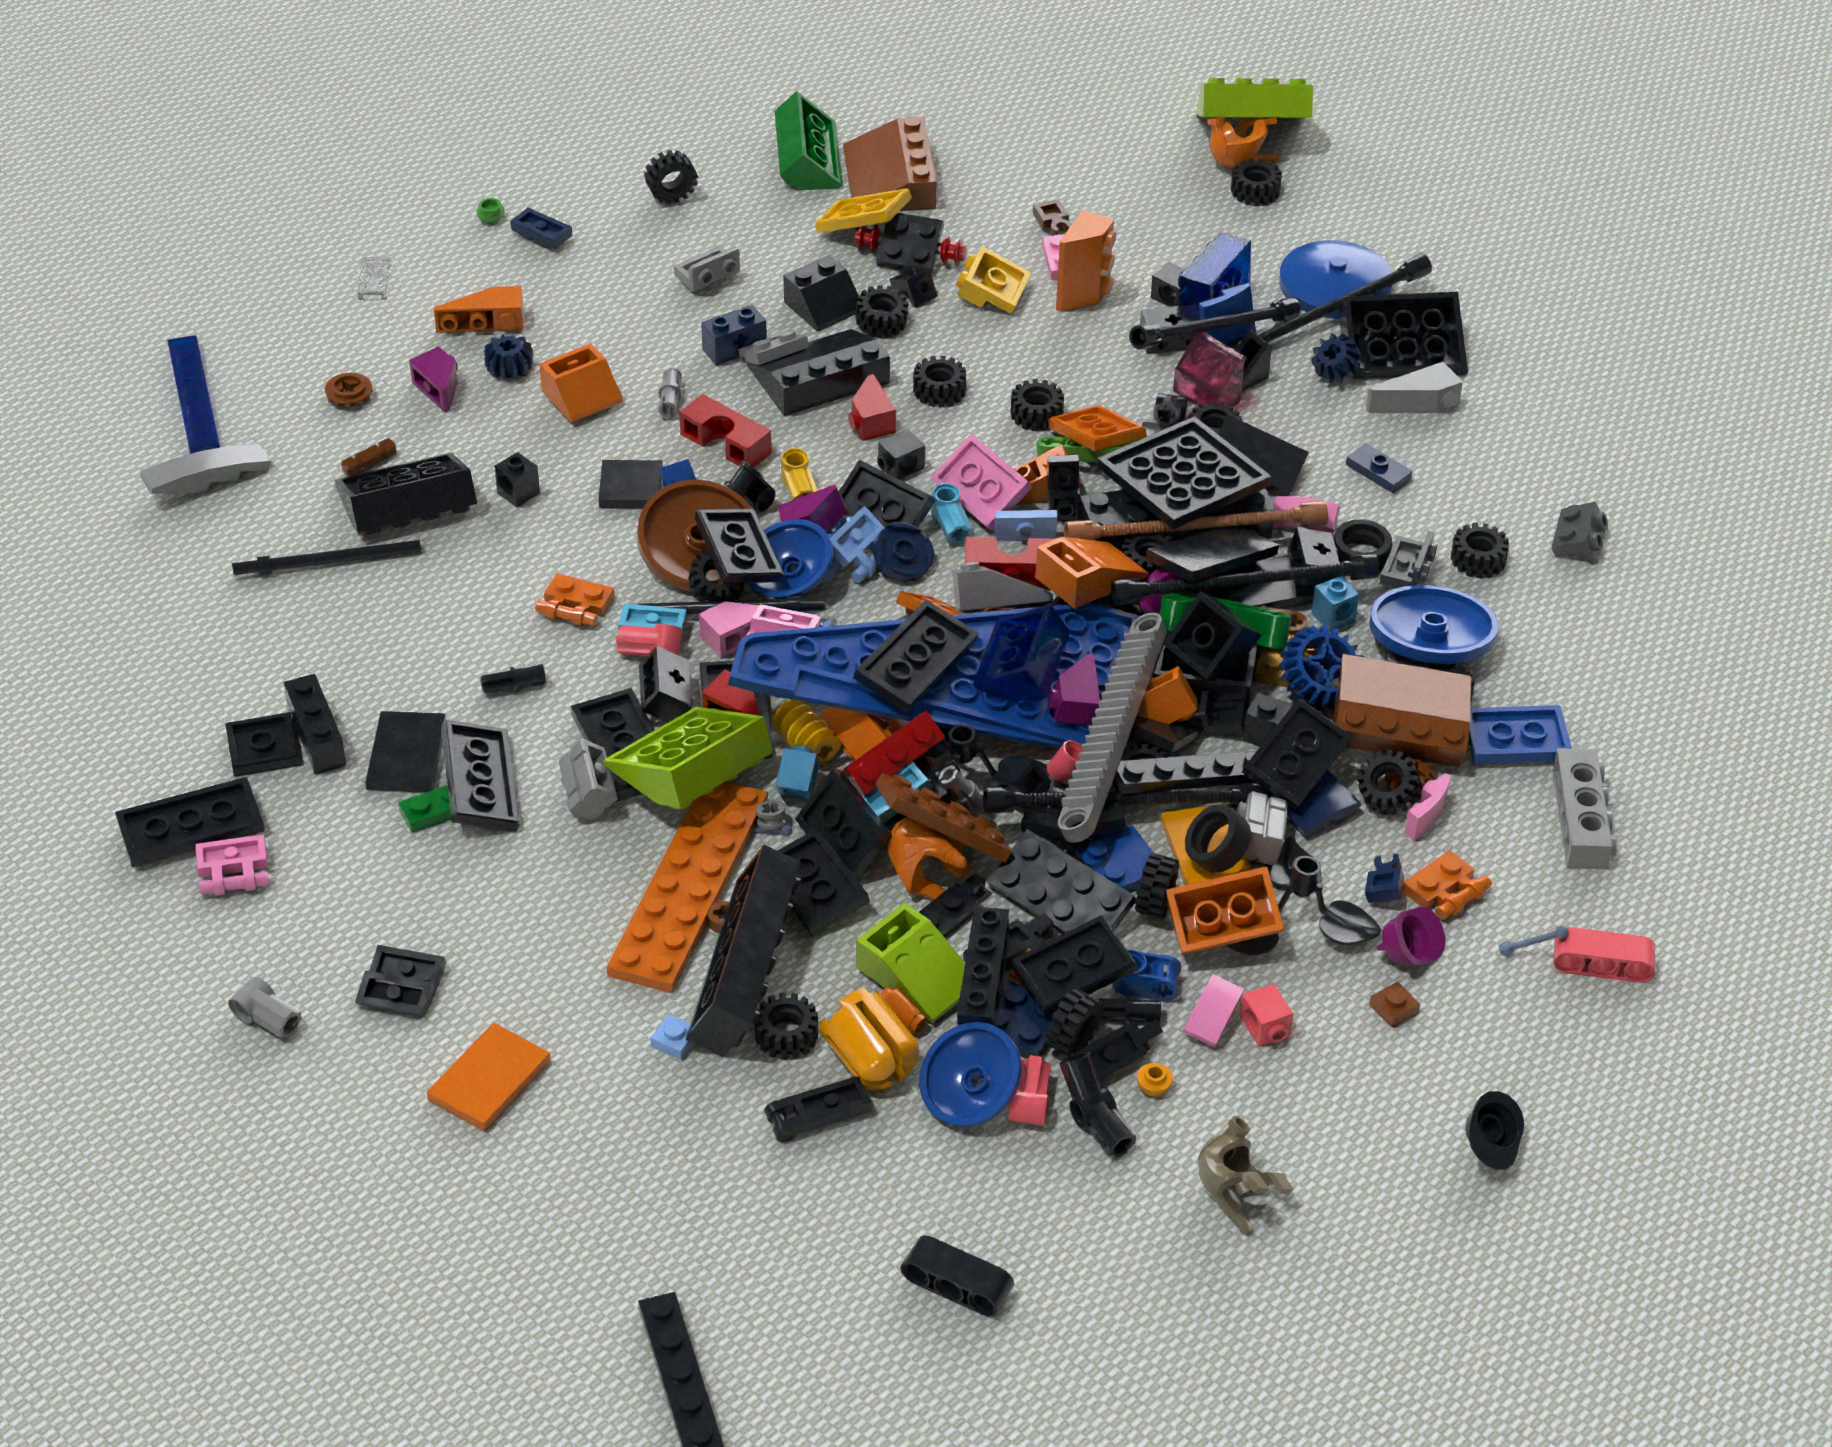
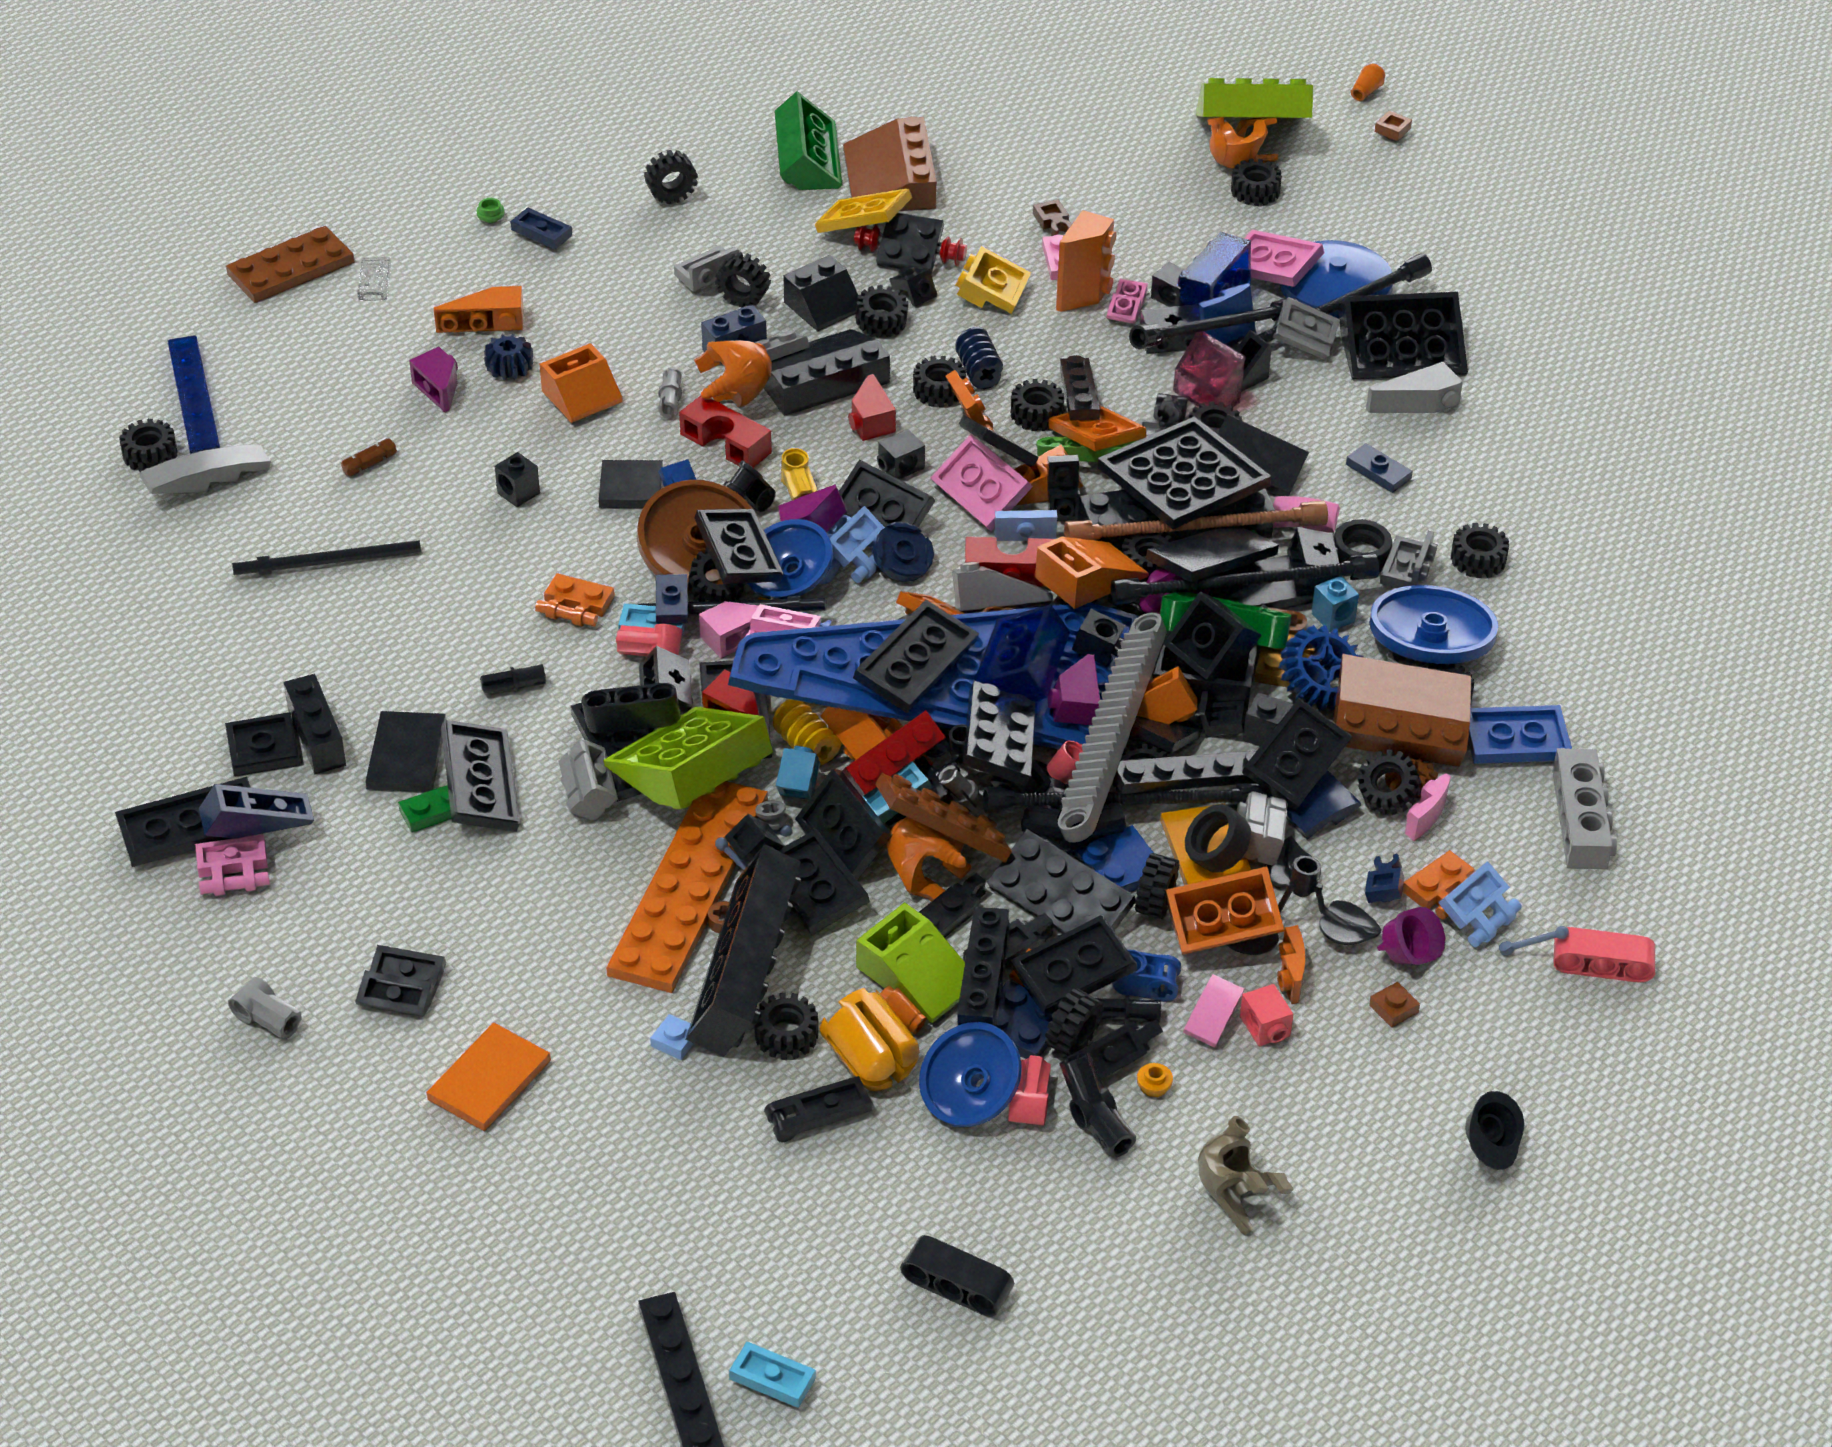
dark orange gear [325,373,373,408] -> none
black slope [334,452,477,535] -> none
medium azure piece [931,483,973,545] -> none
dark blue gear [1311,333,1362,383] -> none
dark grey bracket [1551,501,1608,563] -> none
none -> black tyre [119,419,178,472]
none -> dark blue slope [199,784,314,839]
none -> dark orange plate [226,225,355,303]
none -> black beam [581,683,681,734]
none -> dark blue plate [656,574,688,624]
none -> orange piece [694,341,772,407]
none -> black tyre [715,252,771,308]
none -> sand blue hinge [715,837,747,871]
none -> black brick [725,814,785,864]
none -> medium azure plate [729,1342,816,1408]
none -> orange plate [945,370,994,431]
none -> dark blue piece [955,327,1003,389]
none -> black tile [959,415,1039,467]
none -> black plate [962,681,1035,786]
none -> black plate [1060,355,1100,421]
none -> black brick [1072,609,1126,666]
none -> bright pink slope [1107,278,1148,324]
none -> bright pink plate [1222,230,1324,287]
none -> light grey plate [1273,297,1340,360]
none -> orange slope [1277,925,1305,1004]
none -> orange cone [1351,64,1386,101]
none -> dark orange plate [1374,110,1412,141]
none -> light blue plate [1438,861,1522,947]

